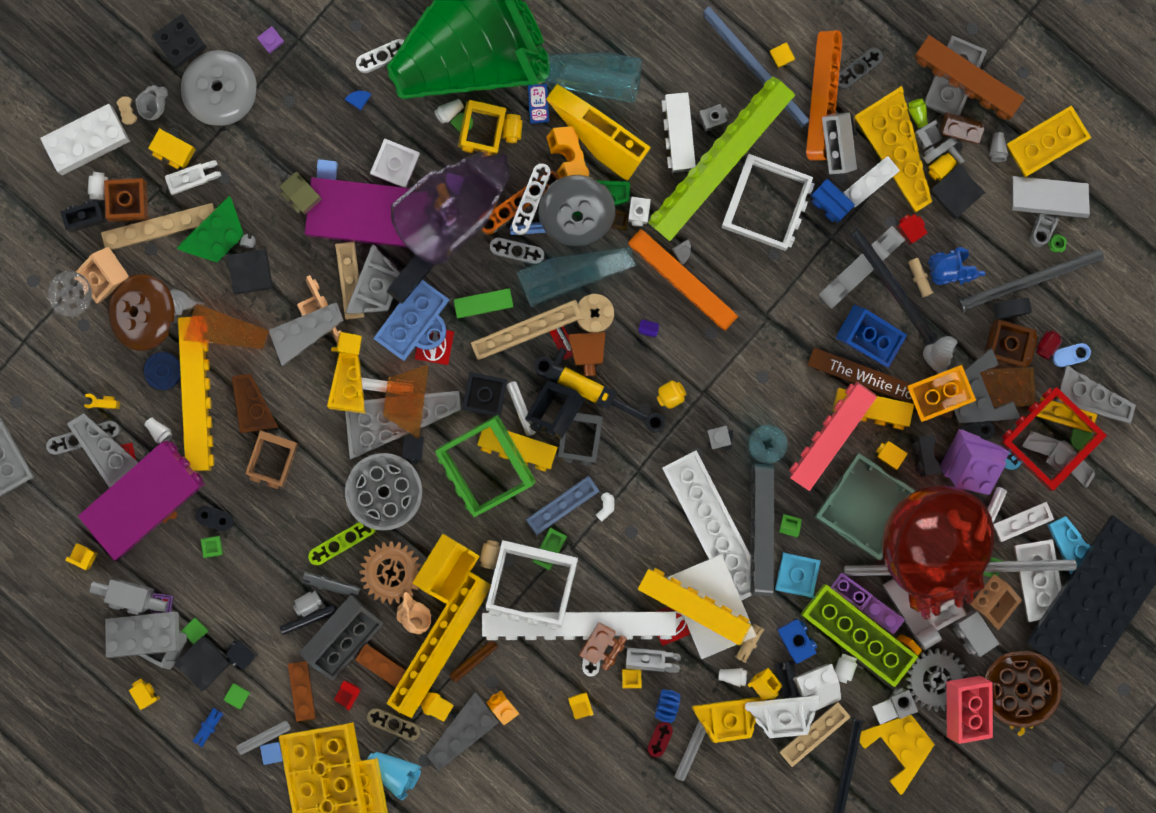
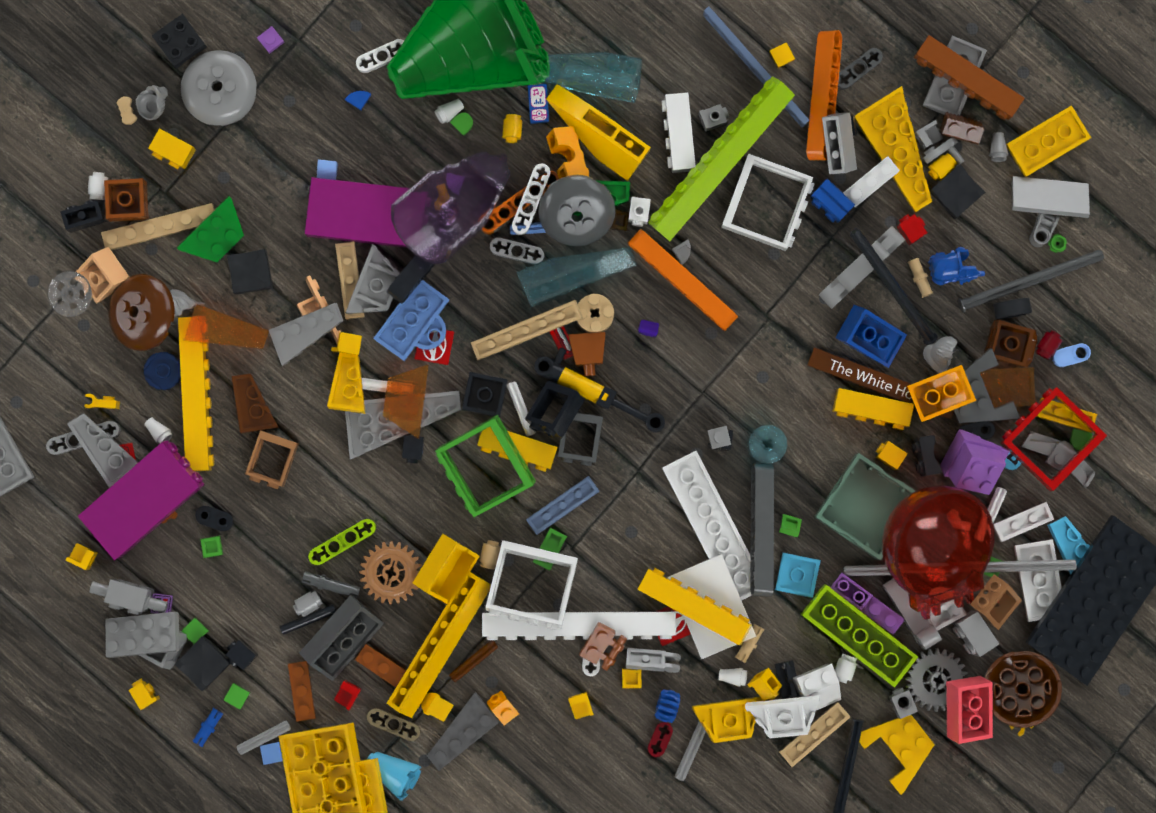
white brick [40,104,130,175] -> none
white hinge [165,160,222,195] -> none
light grey hinge [240,234,256,249] -> none
olive brick [280,172,322,214] -> none
light grey brick [345,453,422,530] -> none
white plate [370,138,420,188] -> none
light nougat hair [397,592,431,634] -> none
bright green tile [454,288,514,319] -> none
yellow window [458,100,506,157] -> none
white arm [596,492,615,522] -> none
yellow head [657,380,686,409] -> none
blue brick [776,618,817,664] -> none
coral brick [789,381,877,491] -> none
white tile [872,699,898,725] -> none
light orange tile [896,634,922,655] -> none
lime cone [908,98,928,128] -> none
light grey wing [1056,365,1136,424] -> none

